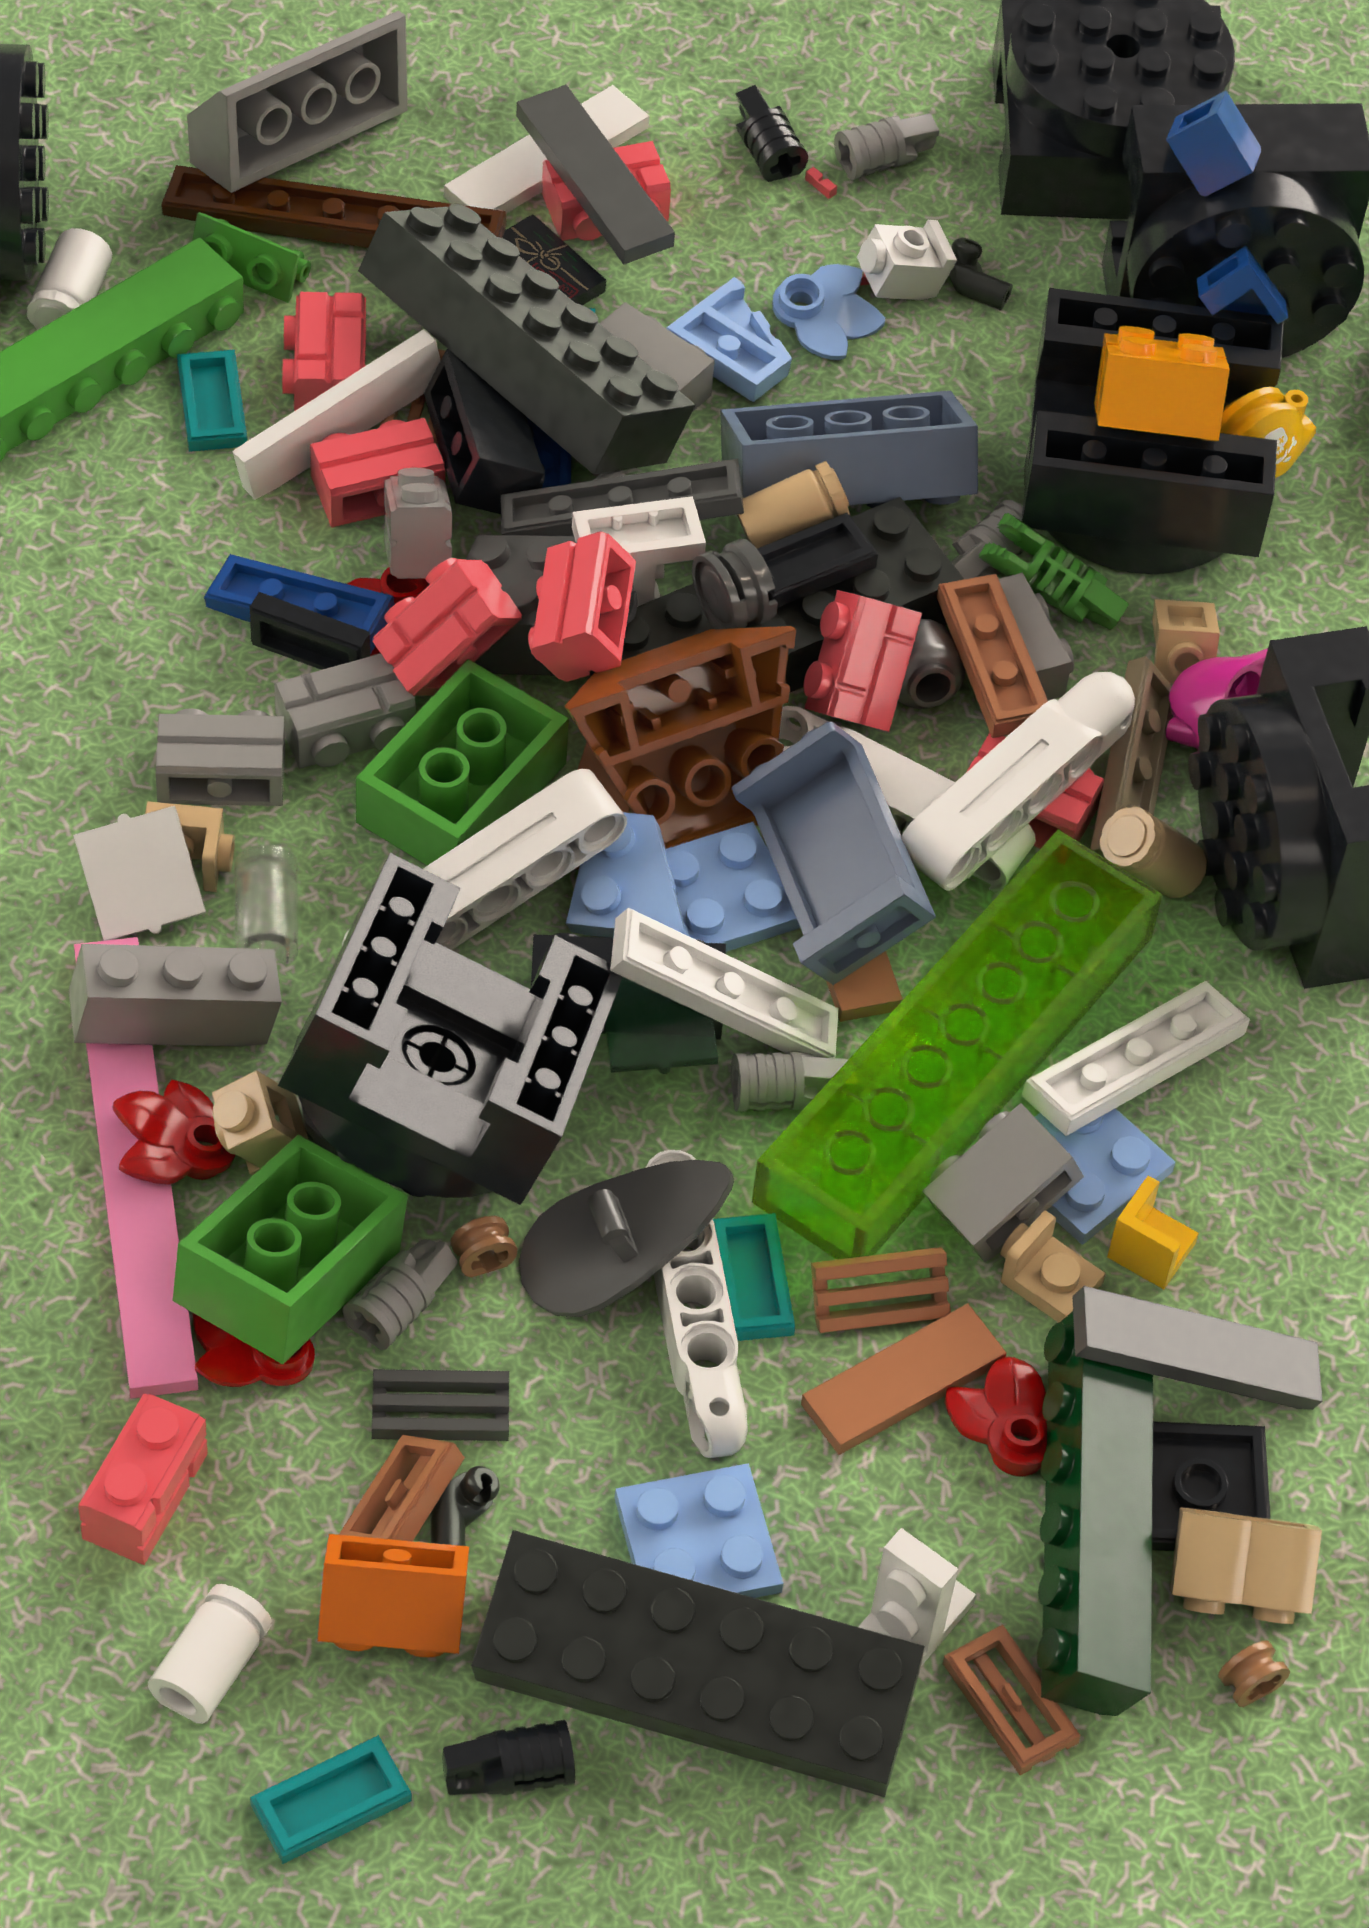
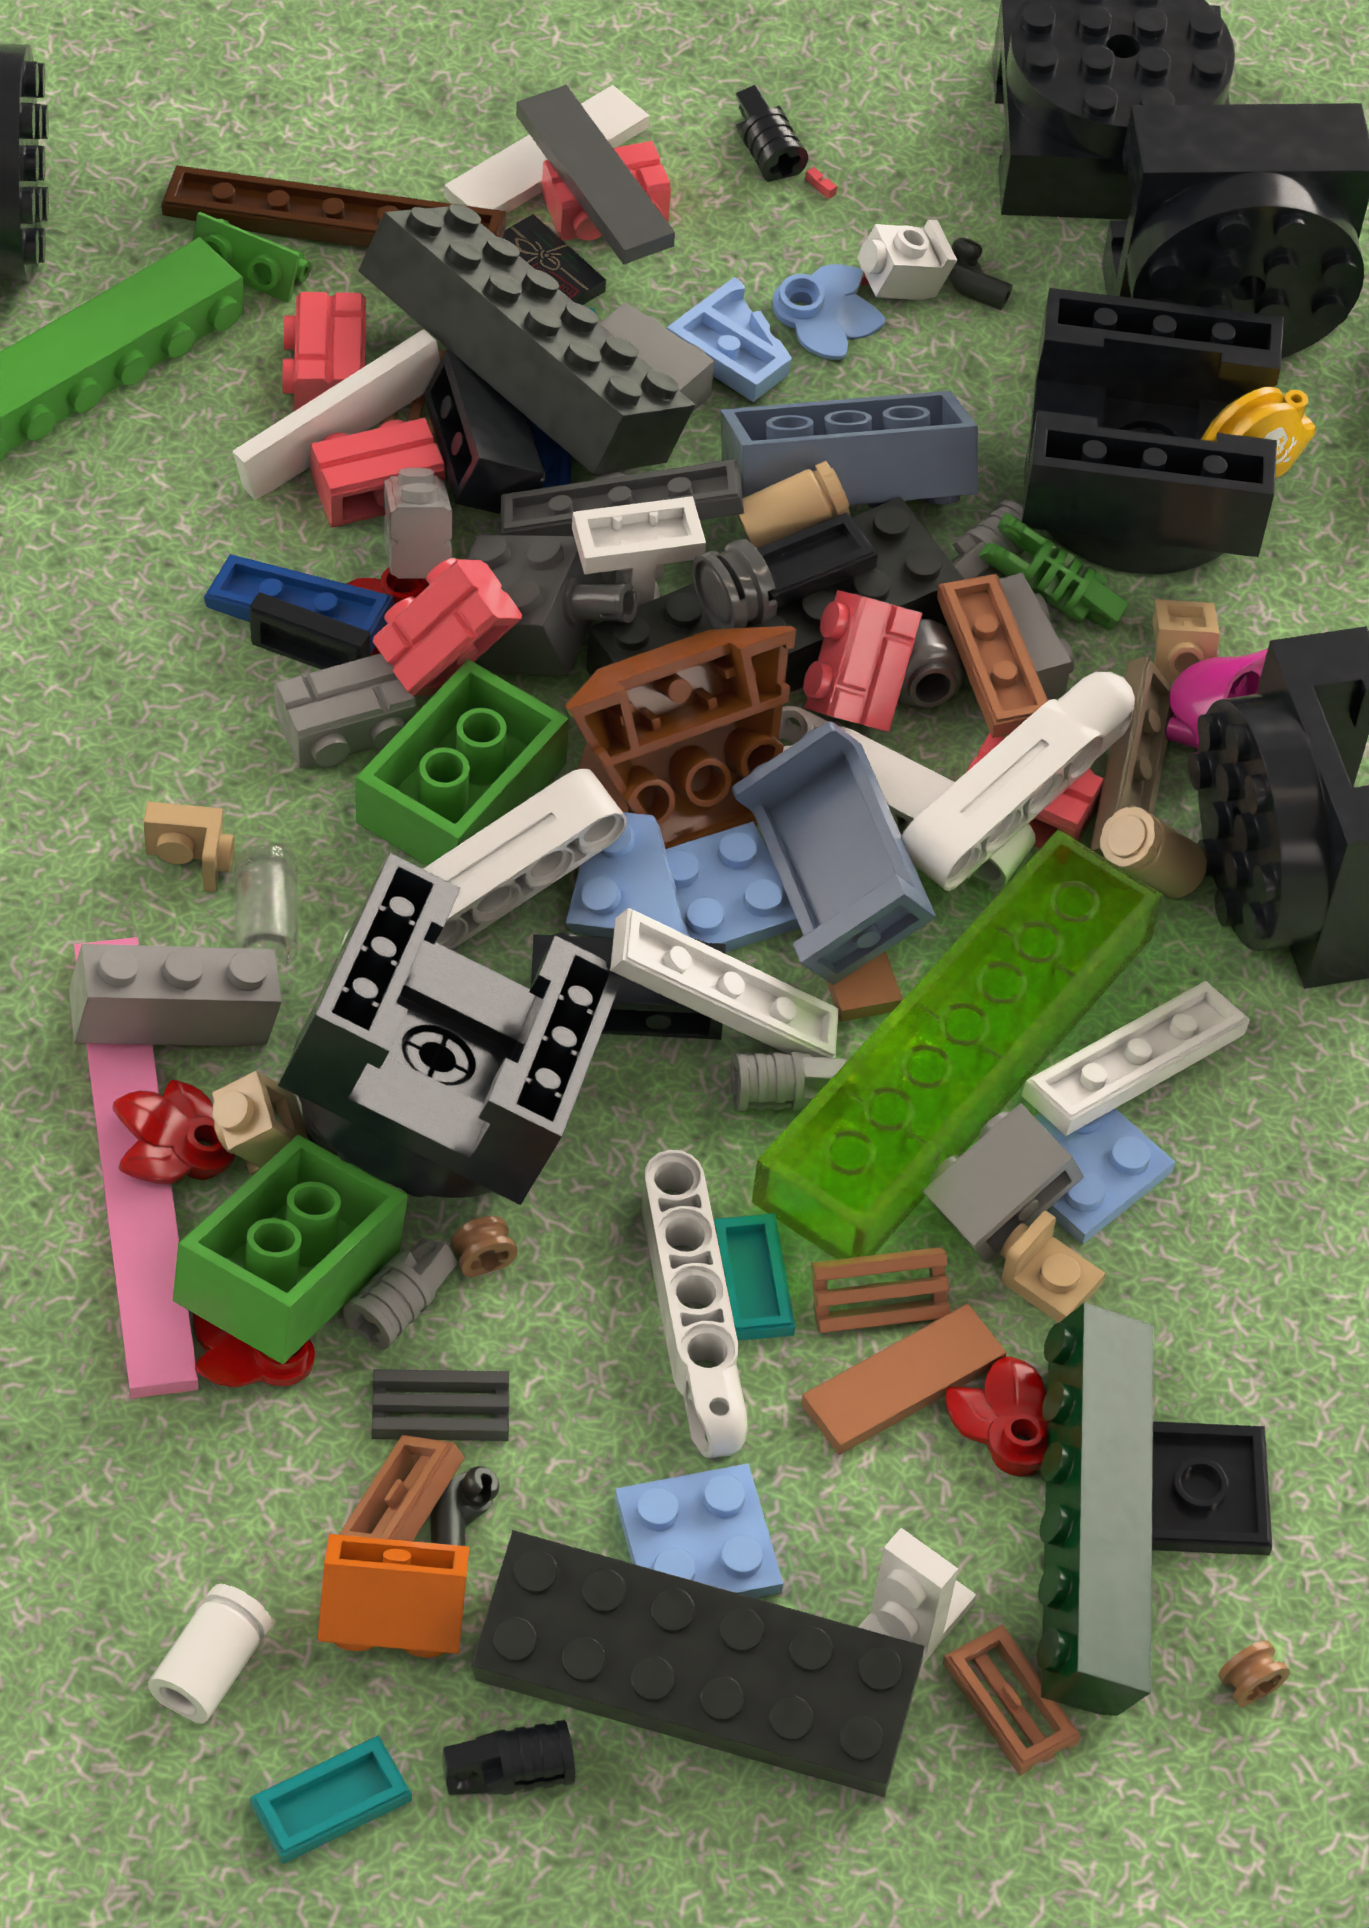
white piece [26,229,112,330] -> none
white piece [73,805,206,941] -> none
coral brick [78,1393,208,1565] -> none
light grey brick [156,708,285,806] -> none
teal tile [177,350,247,452] -> none
light grey slope [187,11,408,193] -> none
dark grey shield [519,1160,734,1317] -> none
coral brick [528,531,636,682] -> none
clear green piece [604,977,718,1074] -> none
light grey hinge [834,113,939,181] -> none
tile [1072,1286,1323,1410] -> none
light orange piece [1094,326,1230,441] -> none
yellow panel [1107,1175,1199,1289] -> none
blue panel [1166,91,1261,196] -> none
tan brick [1169,1507,1322,1624] -> none
blue panel [1197,246,1288,324] -> none

